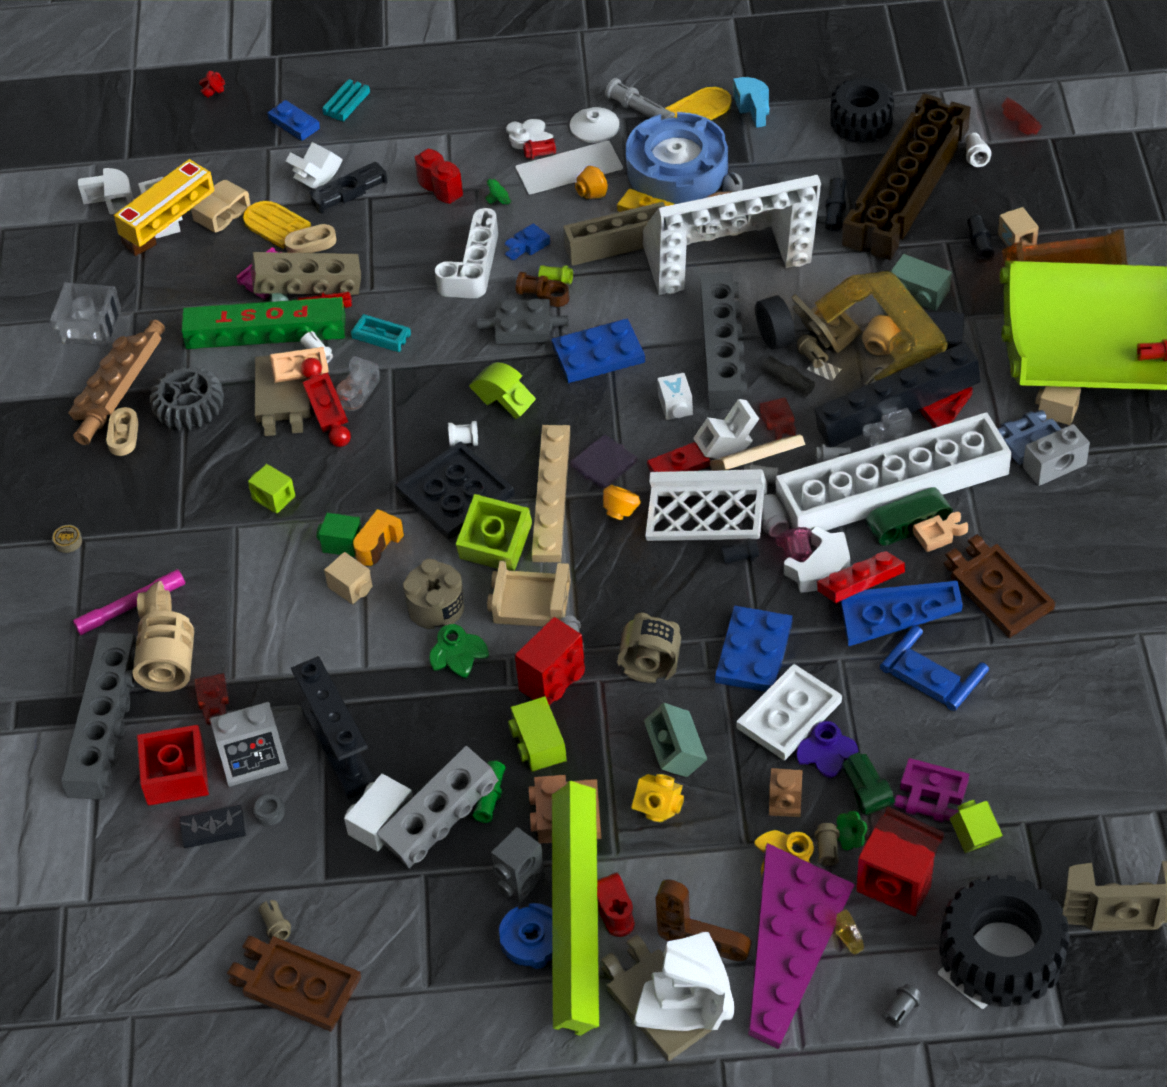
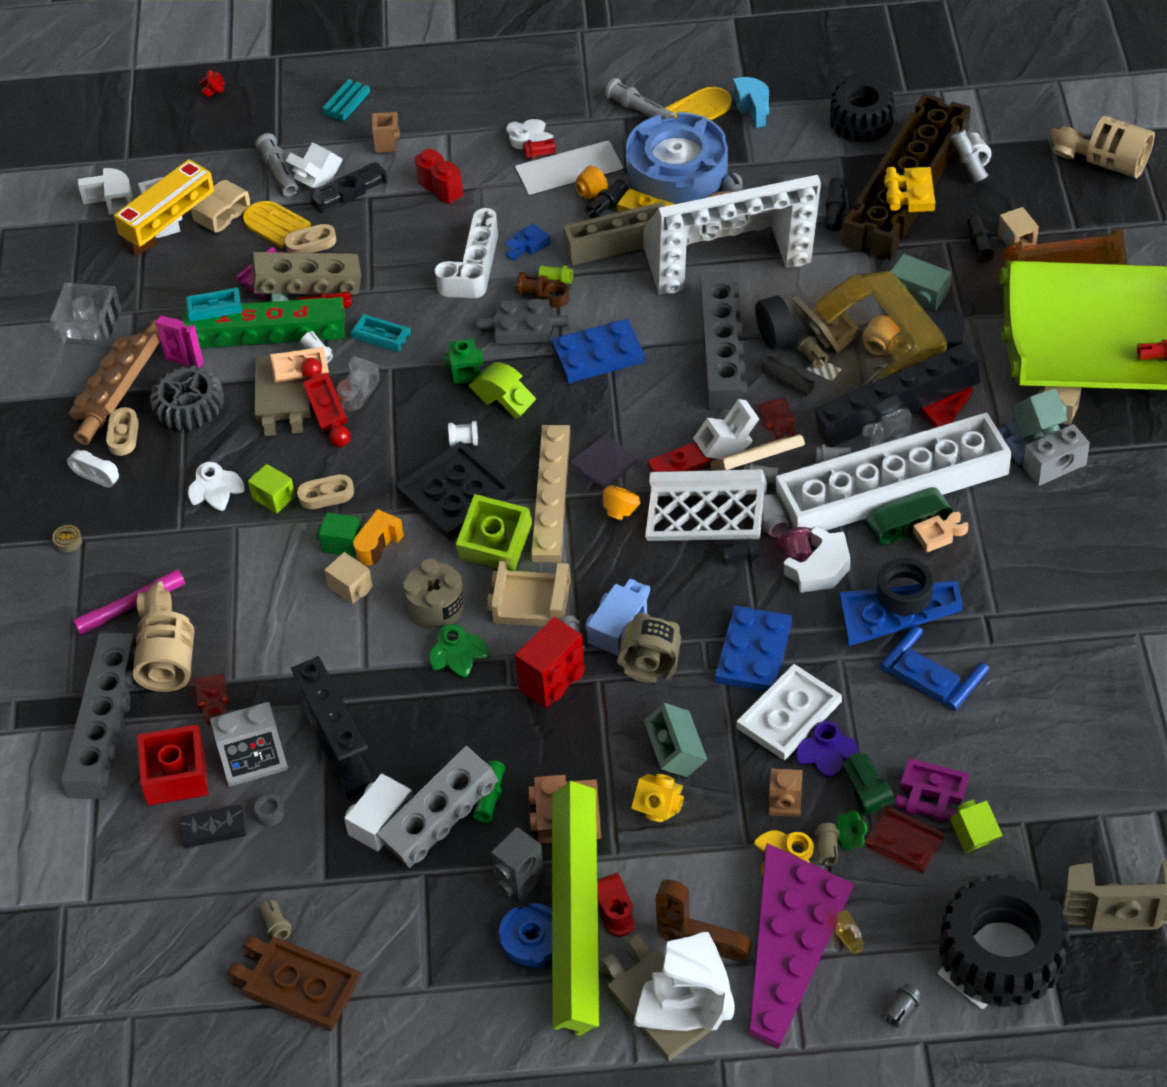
blue plate [267,100,320,141] -> none
green plant [485,179,511,205] -> none
lime brick [508,696,567,772] -> none
white dish [570,107,619,143] -> none
white brick [657,373,693,420] -> none
red plate [817,551,905,603] -> none
red brick [856,828,935,917] -> none
reddish brown tile [944,534,1056,638] -> none
clear red plate [1001,97,1043,136] -> none
none -> white plate [67,450,119,488]
none -> dark pink plate [155,315,204,369]
none -> teal tile [186,288,242,322]
none -> white plate [188,462,245,511]
none -> light grey pin [255,133,298,197]
none -> tan plate [297,475,354,509]
none -> medium nougat brick [372,112,400,153]
none -> green brick [444,338,484,384]
none -> black pin [585,179,629,219]
none -> light blue brick [585,579,650,656]
none -> black tyre [876,558,934,615]
none -> yellow plate [884,167,935,212]
none -> light grey pin [950,129,988,183]
none -> sand green brick [1011,388,1068,440]
none -> tan cylinder [1050,116,1155,179]

